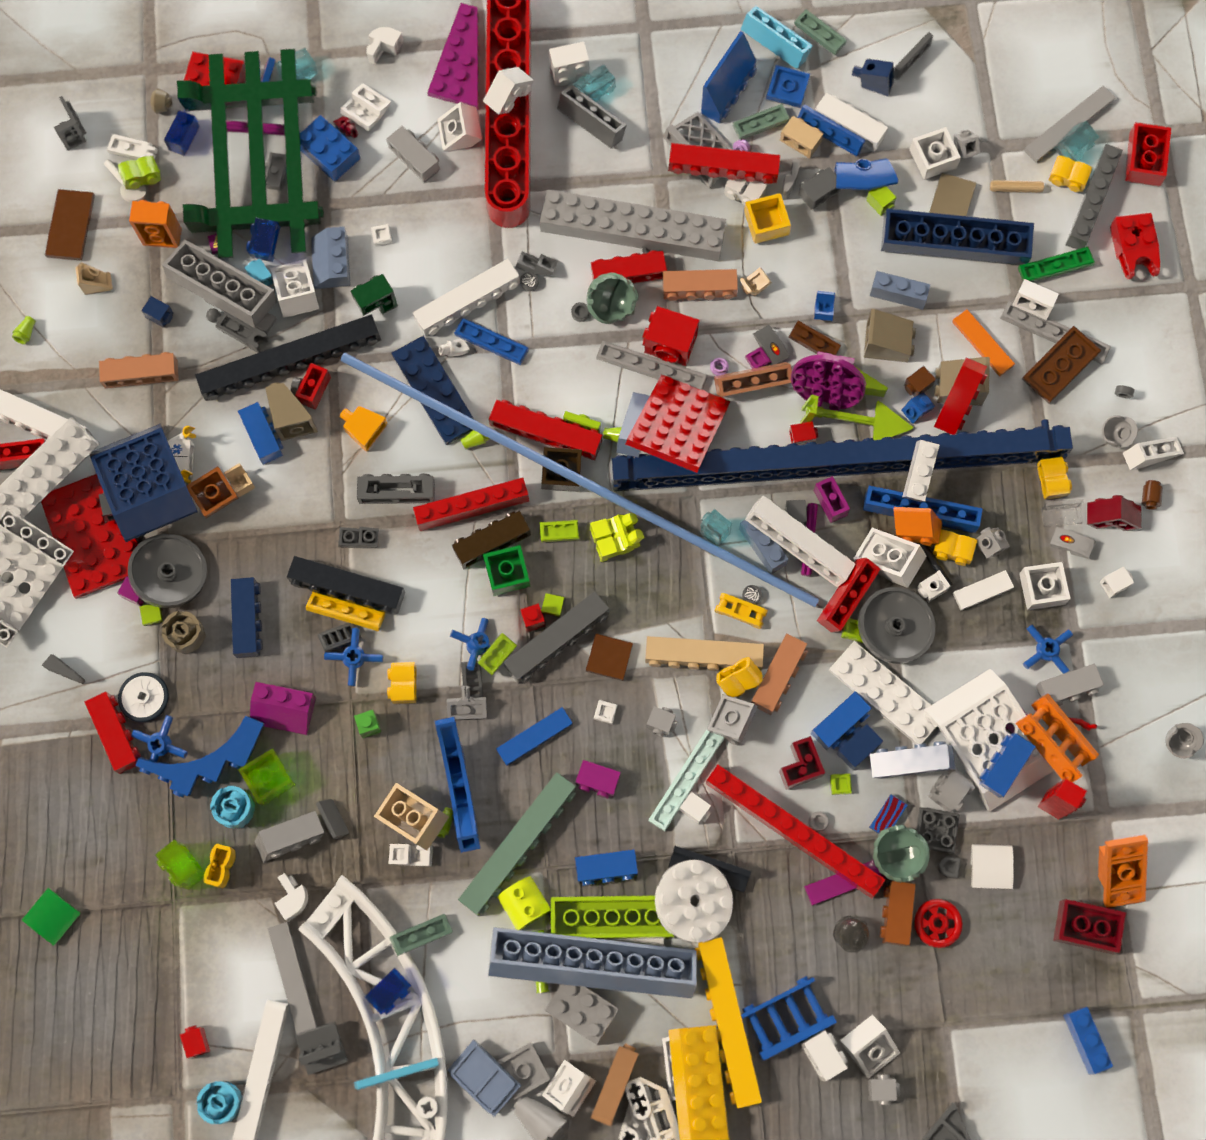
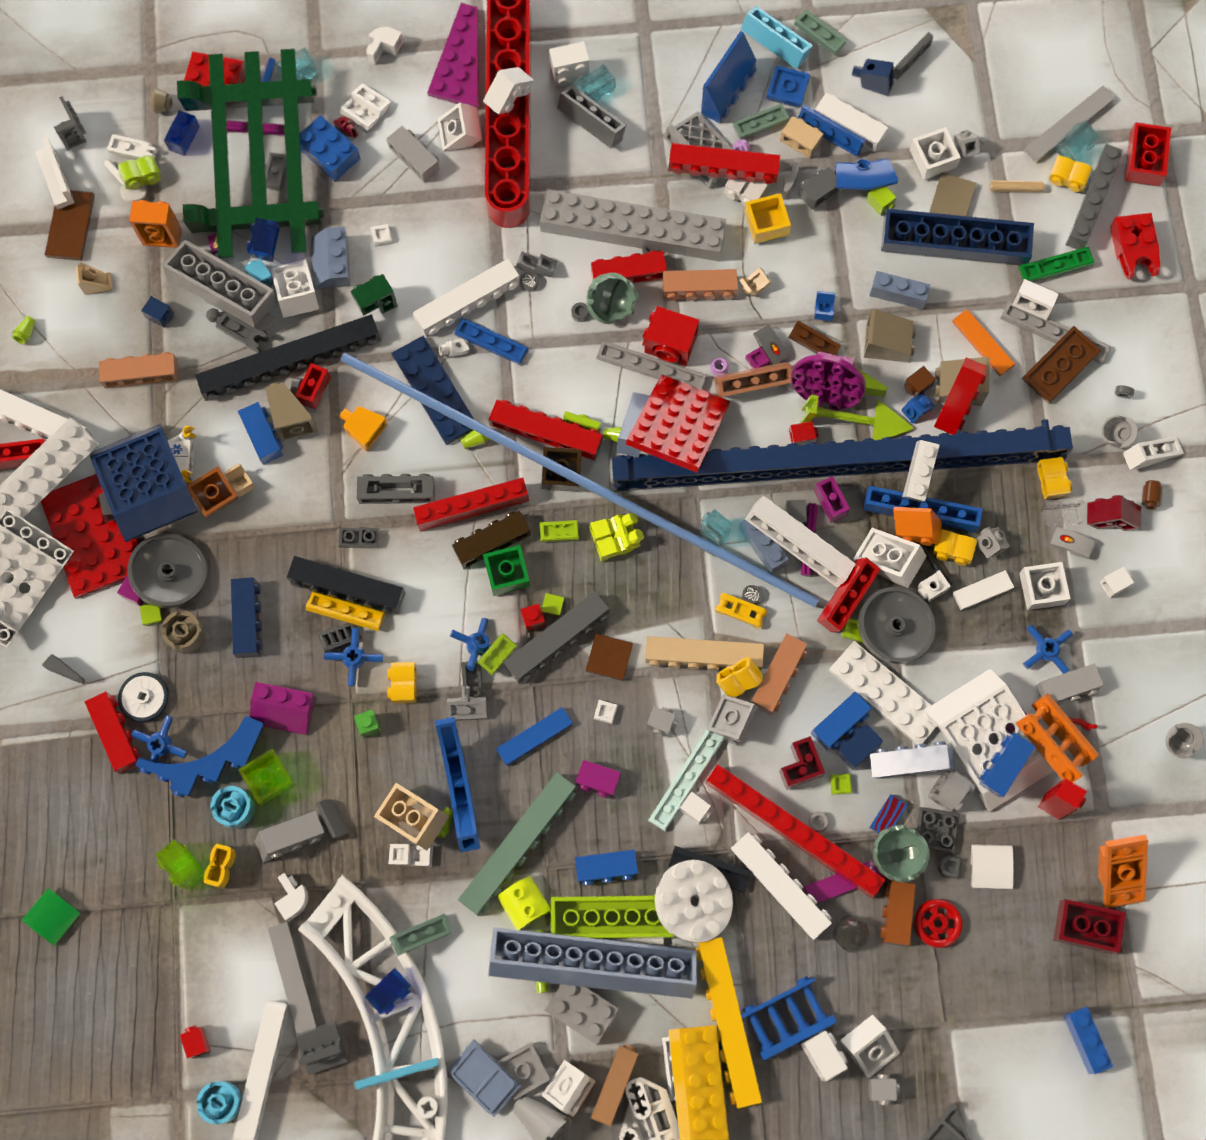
none -> white fence [35,137,74,210]
none -> white brick [731,832,832,941]

